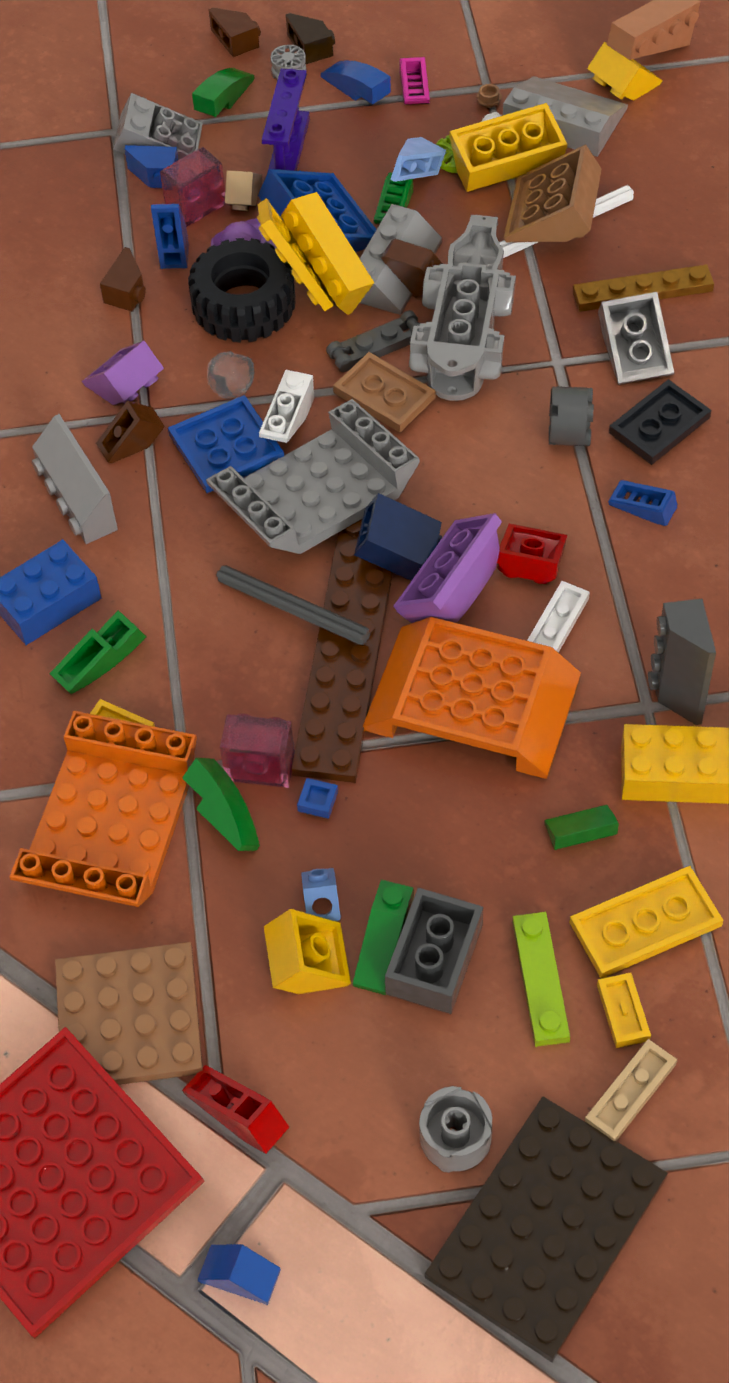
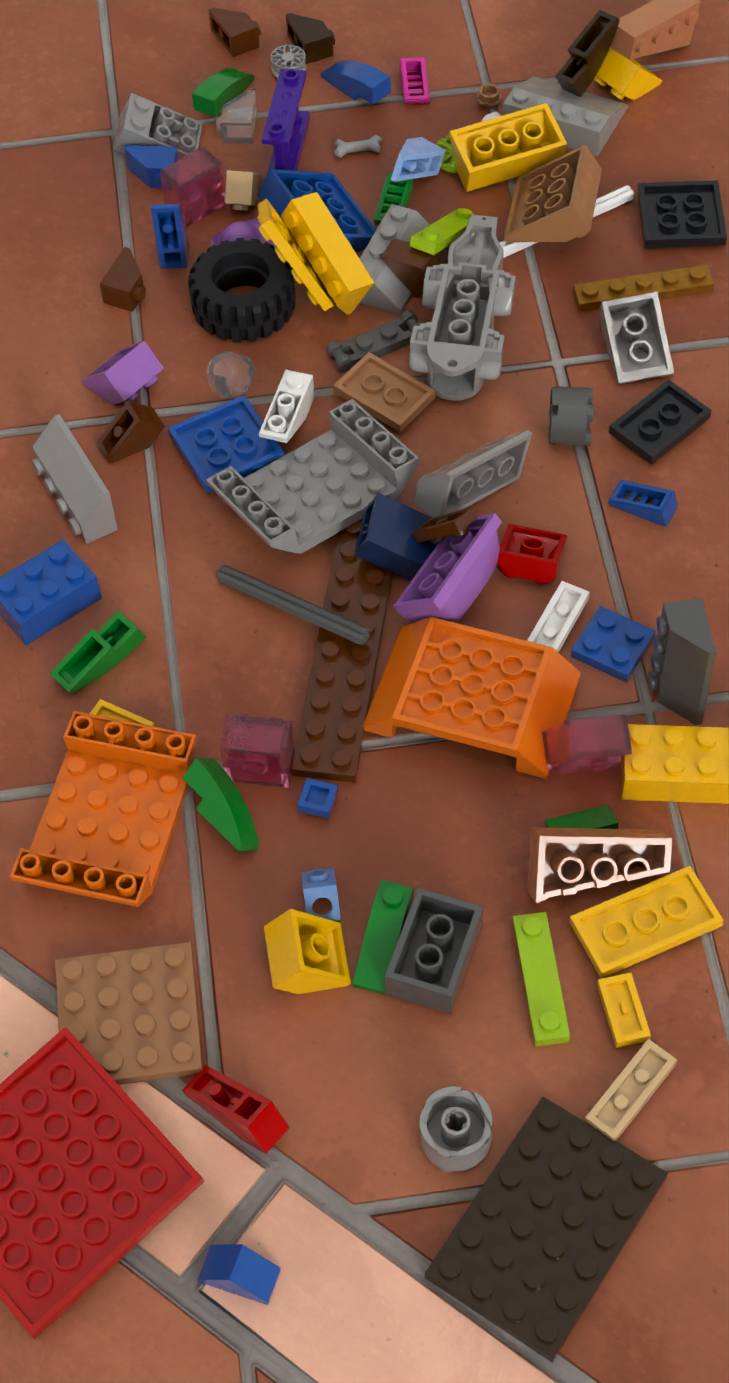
none -> clear slope [216,88,258,144]
none -> light grey piece [334,135,382,158]
none -> lime plate [409,208,474,255]
none -> reddish brown plate [412,508,477,543]
none -> light grey slope [414,430,532,517]
none -> nougat wedge [527,827,672,903]
none -> clear pink brick [542,715,632,774]
none -> dark brown slope [555,10,620,97]
none -> blue plate [571,606,656,682]
none -> black plate [637,180,727,248]

